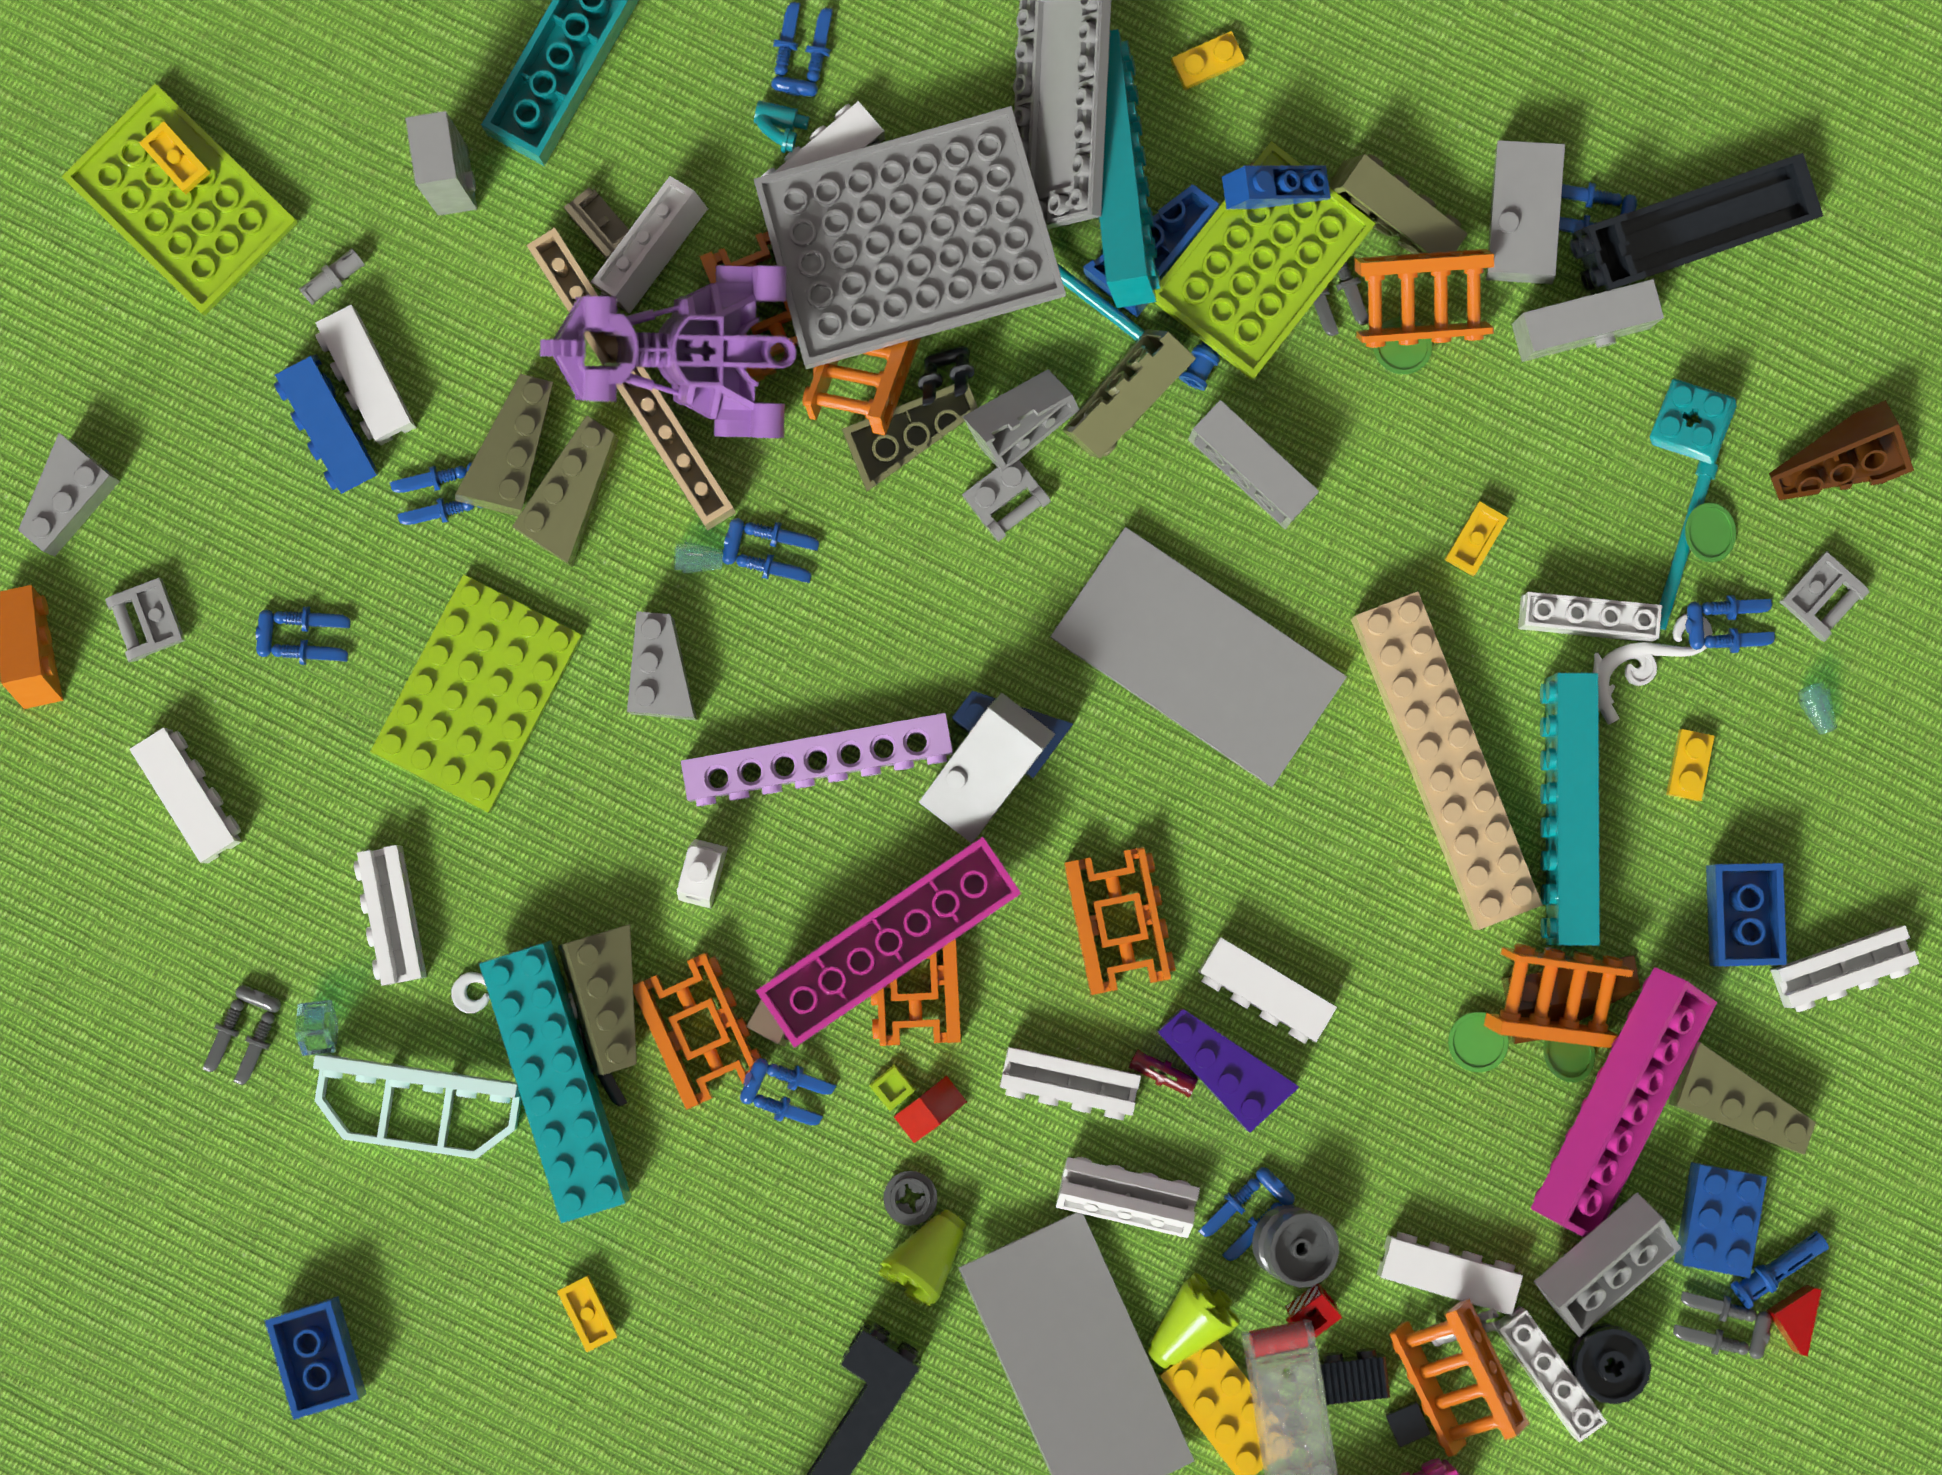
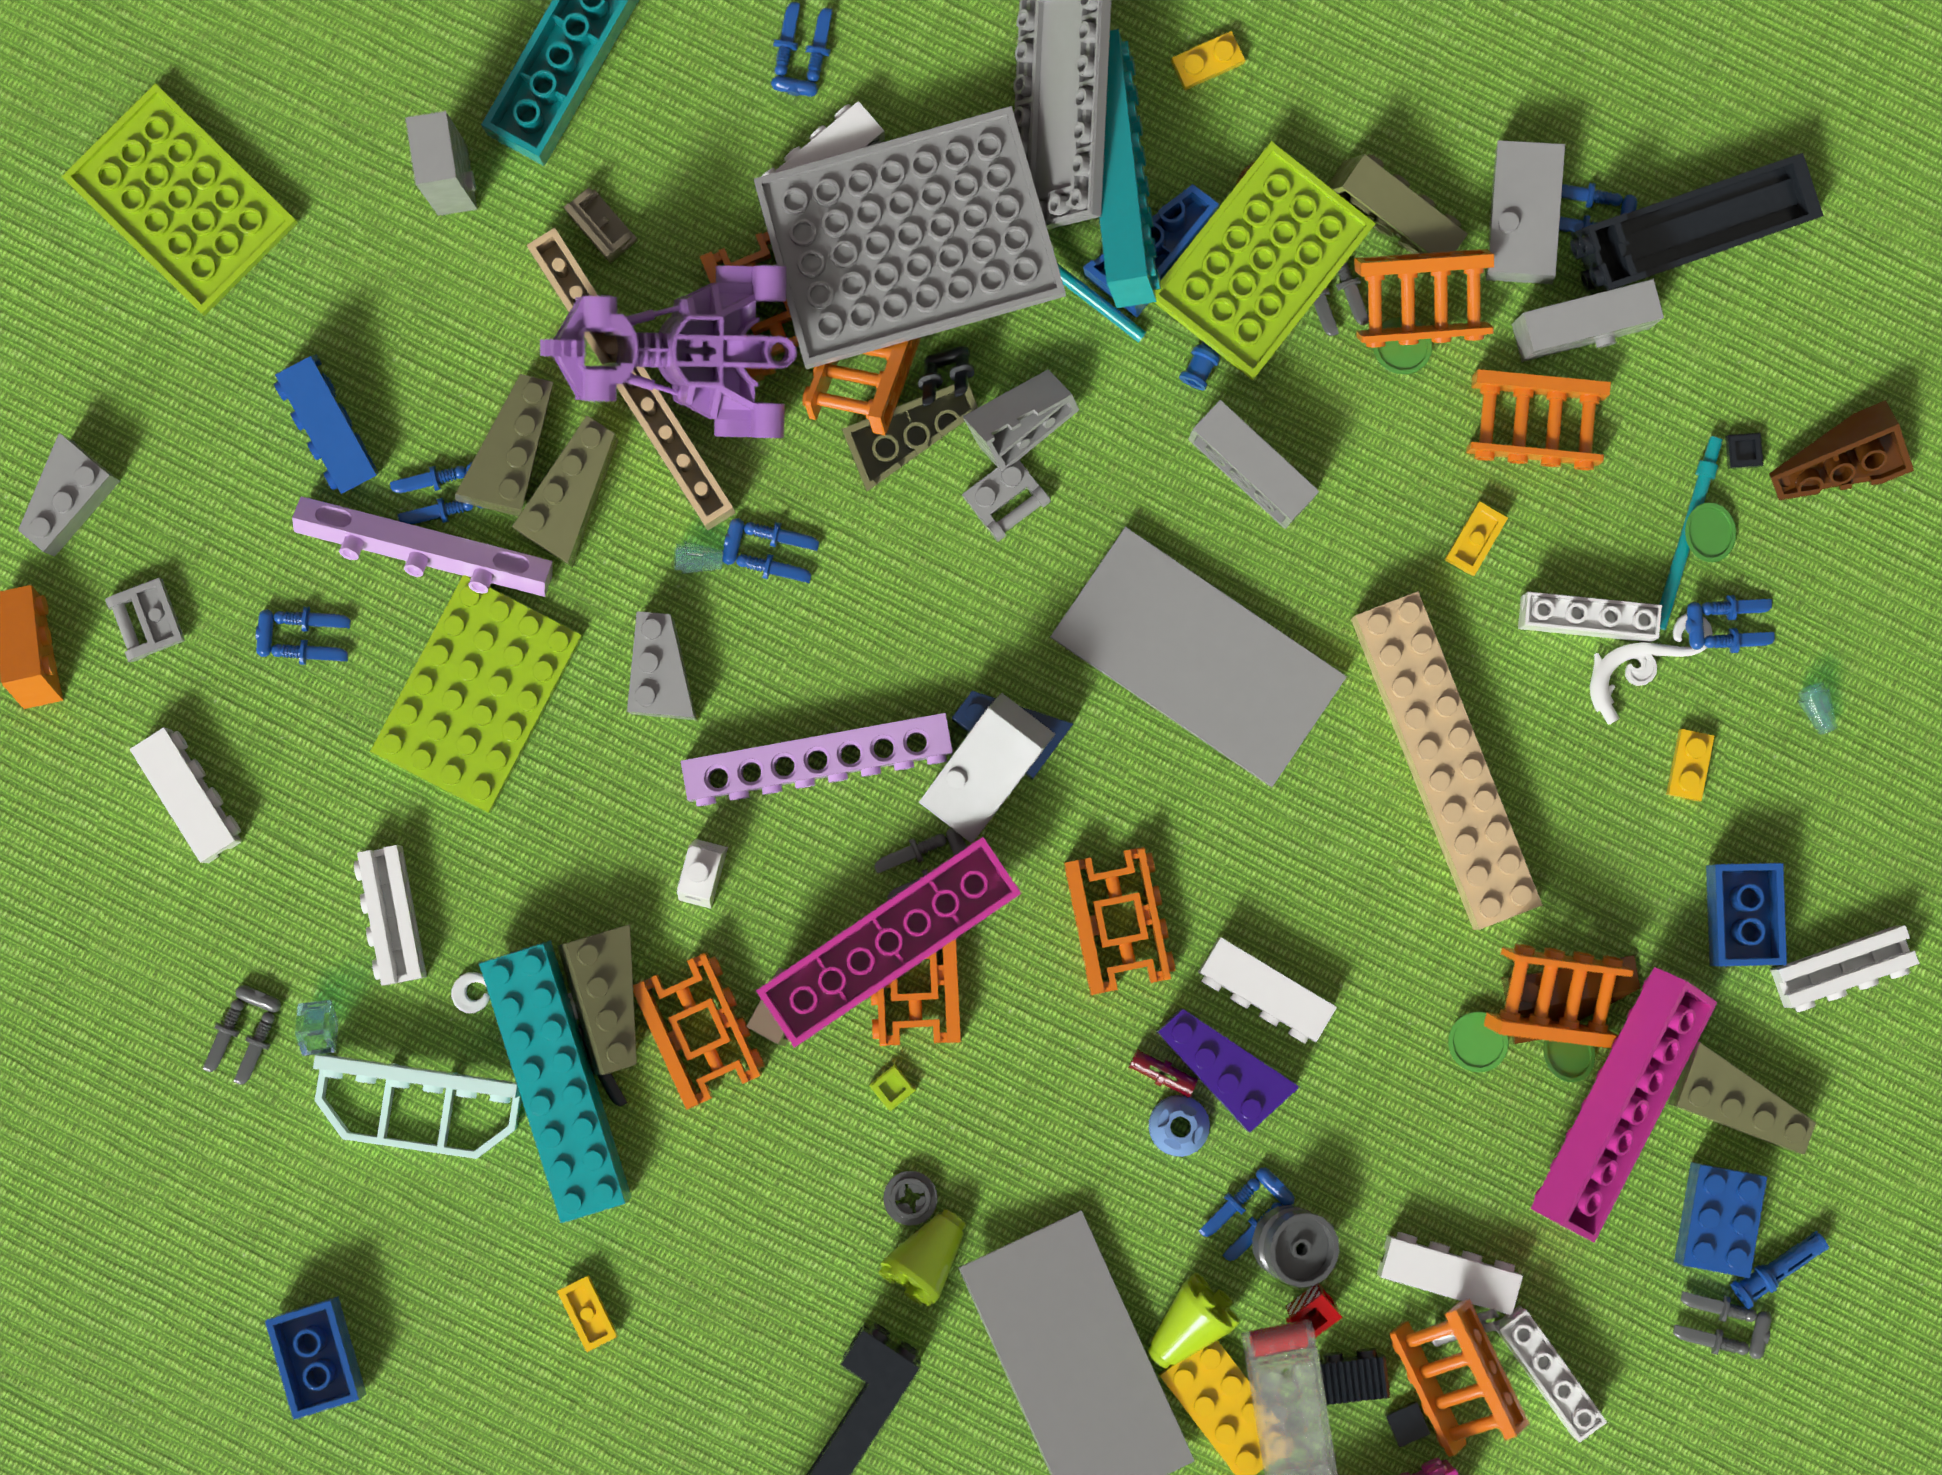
yellow plate [139,121,211,194] -> none
light grey pin [299,248,365,305] -> none
white brick [315,305,416,445] -> none
white brick [591,176,708,314] -> none
blue piece [740,1058,837,1125] -> none
teal plant [754,100,810,153] -> none
red slope [894,1075,967,1143] -> none
white brick [1000,1047,1141,1120] -> none
white brick [1056,1157,1200,1238] -> none
olive wedge [1062,329,1196,458] -> none
blue slope [1222,165,1331,209] -> none
light grey brick [1534,1193,1681,1337] -> none
teal brick [1540,673,1600,945] -> none
black wheel [1567,1323,1652,1405] -> none
teal brick [1650,379,1737,464] -> none
red slope [1767,1285,1822,1357] -> none
light grey plate [1779,551,1869,642] -> none
none -> lavender piece [292,496,553,597]
none -> dark grey piece [875,828,967,901]
none -> medium blue piece [1148,1095,1210,1157]
none -> orange fence [1466,369,1611,470]
none -> black tile [1725,433,1764,469]

